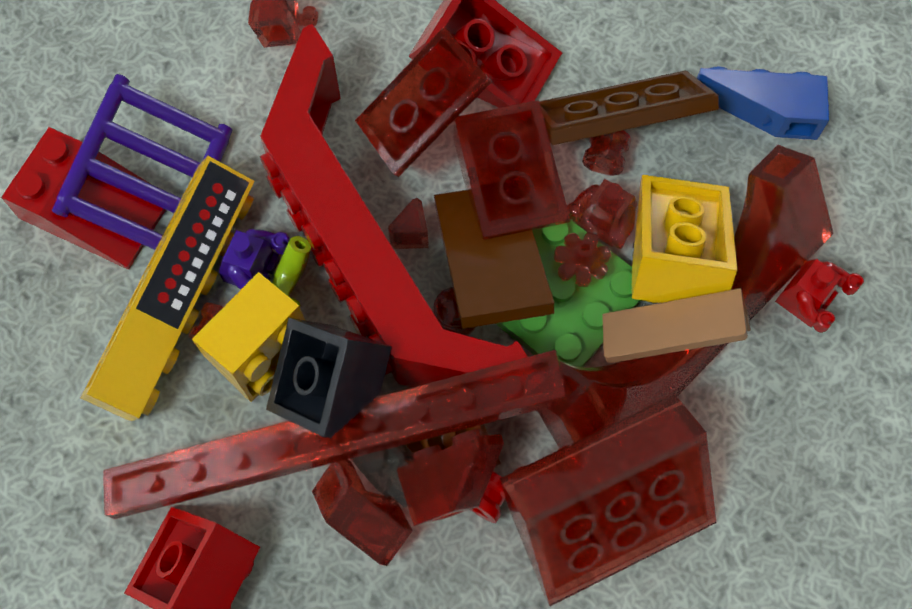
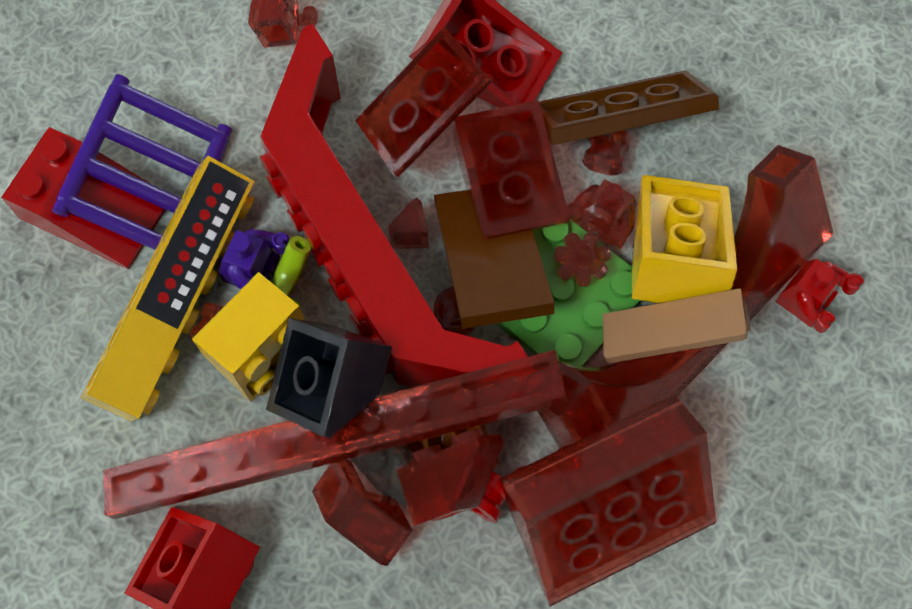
blue slope [697,66,829,140] -> none

